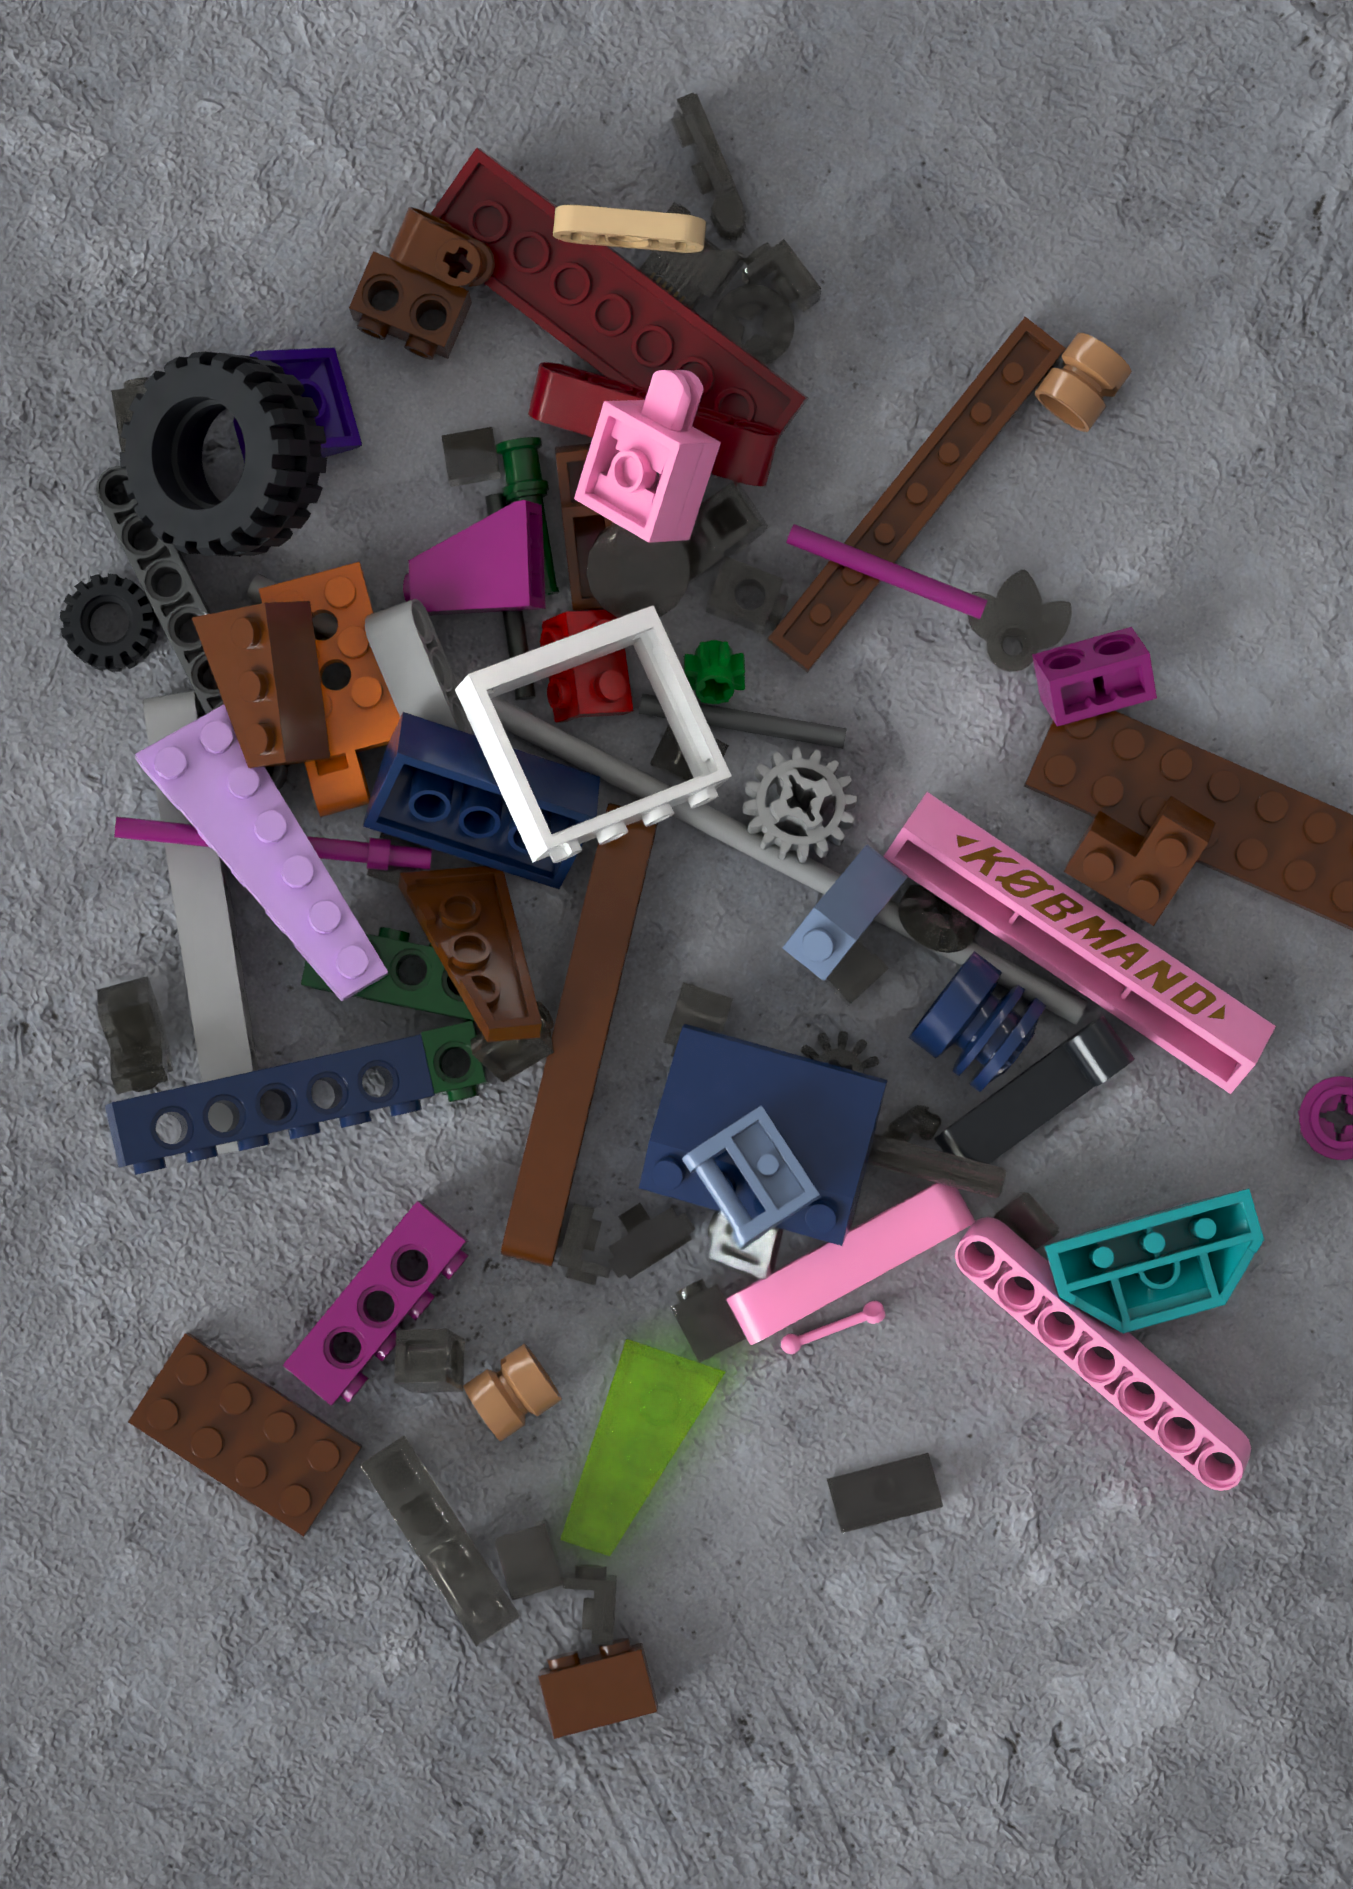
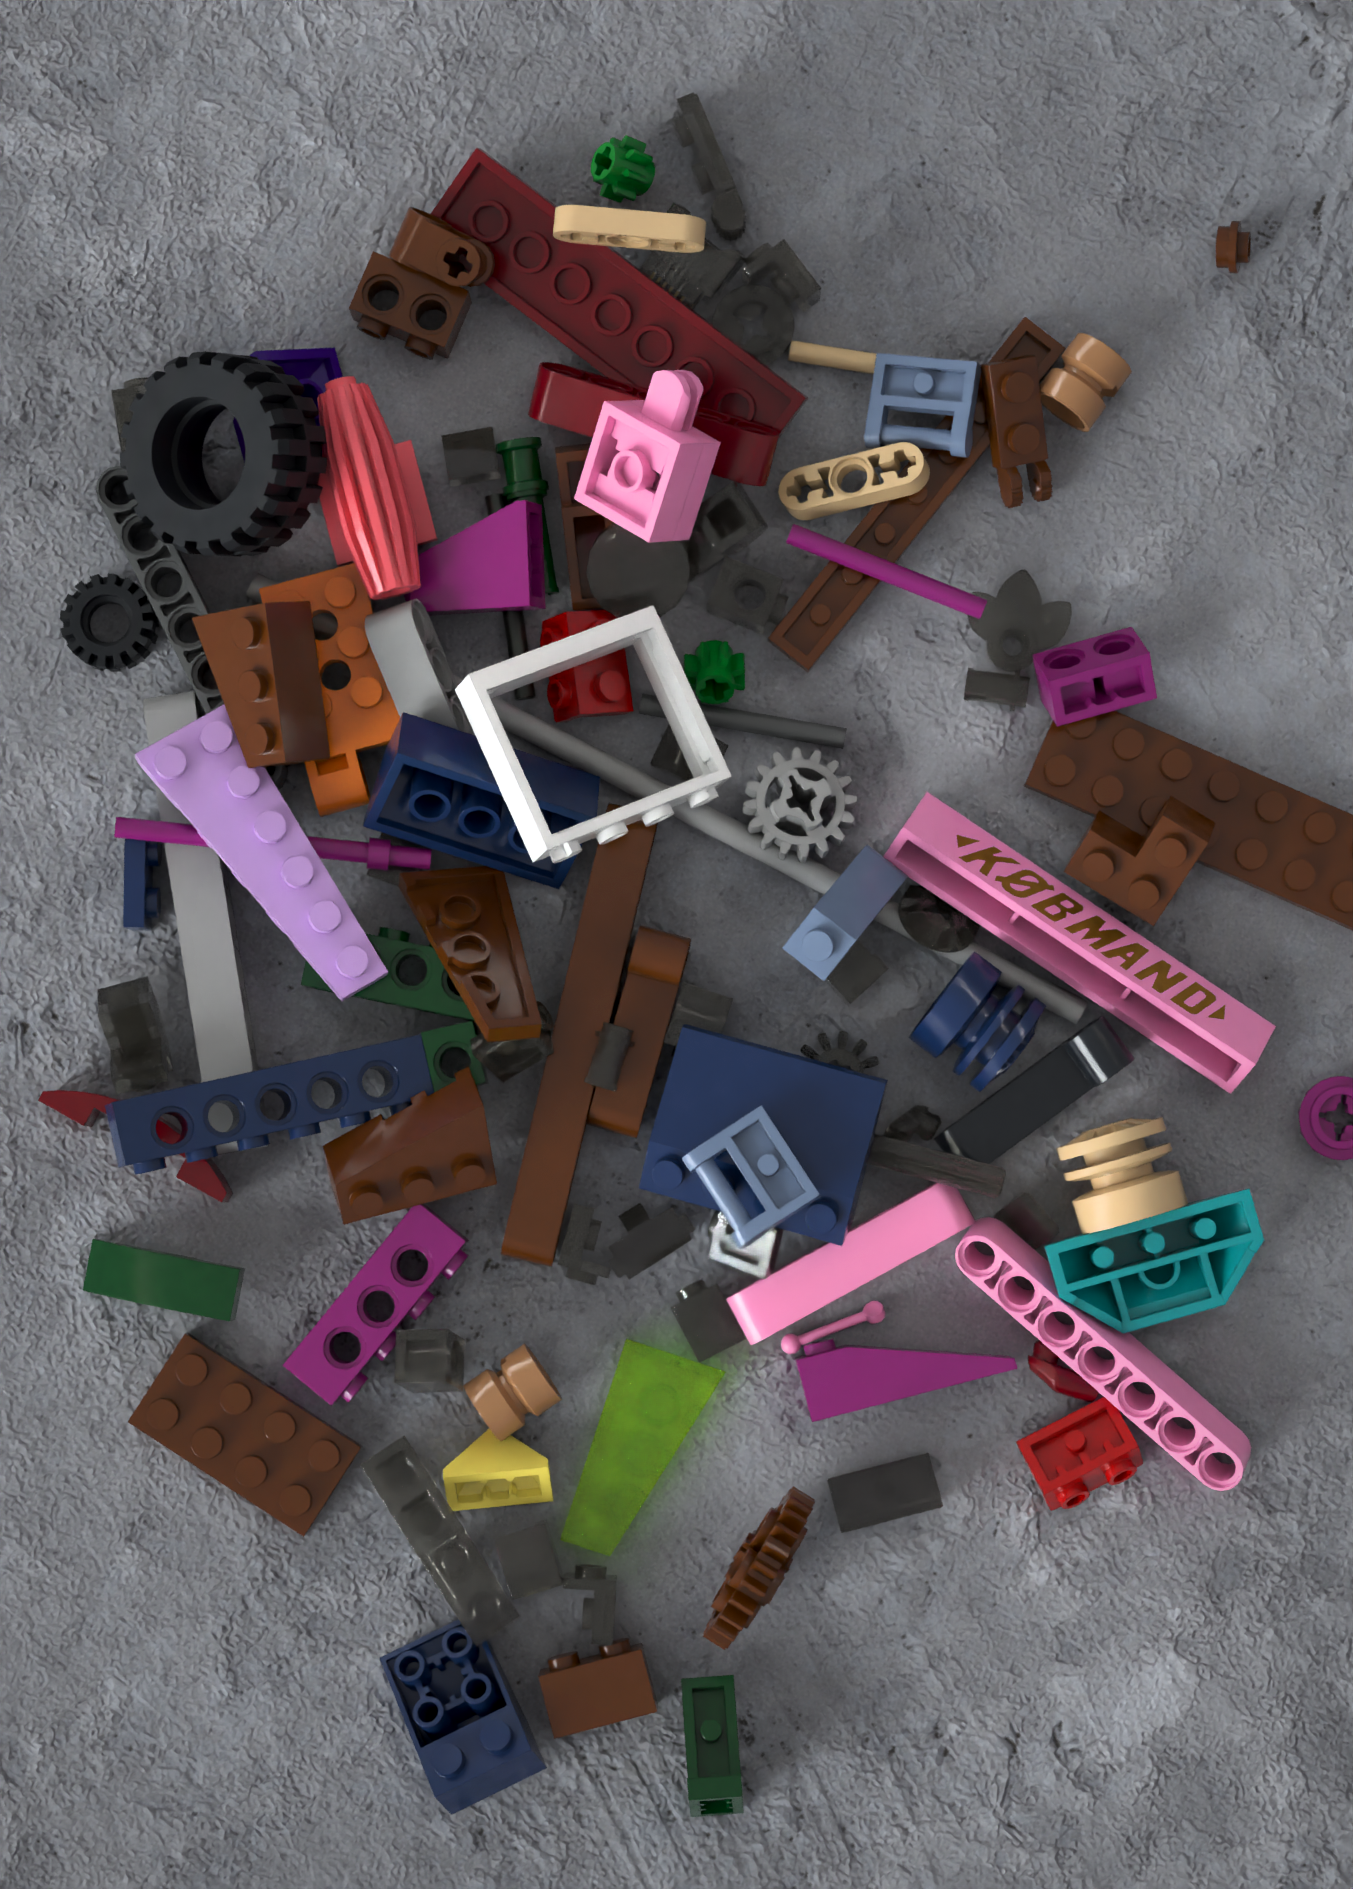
none -> dark red slope [38,1090,233,1202]
none -> dark green slope [83,1239,245,1321]
none -> dark blue plate [123,839,162,931]
none -> coral plate [317,376,438,600]
none -> reddish brown wedge [323,1066,497,1225]
none -> dark blue slope [380,1612,547,1815]
none -> light yellow slope [443,1429,553,1512]
none -> clear smoke pin [584,1021,636,1092]
none -> reddish brown beam [586,925,691,1139]
none -> green gear [591,135,655,203]
none -> dark green bracket [681,1675,744,1817]
none -> reddish brown gear [703,1486,815,1650]
none -> tan beam [778,442,930,520]
none -> tan bar [788,340,877,374]
none -> magenta slope [795,1338,1017,1422]
none -> sand blue plate [864,353,981,458]
none -> clear smoke pin [964,667,1030,712]
none -> reddish brown hinge [980,355,1053,508]
none -> red bracket [1016,1397,1143,1511]
none -> dark red arm [1028,1340,1099,1402]
none -> tan wheel [1056,1117,1188,1235]
none -> reddish brown plate [1216,221,1251,273]

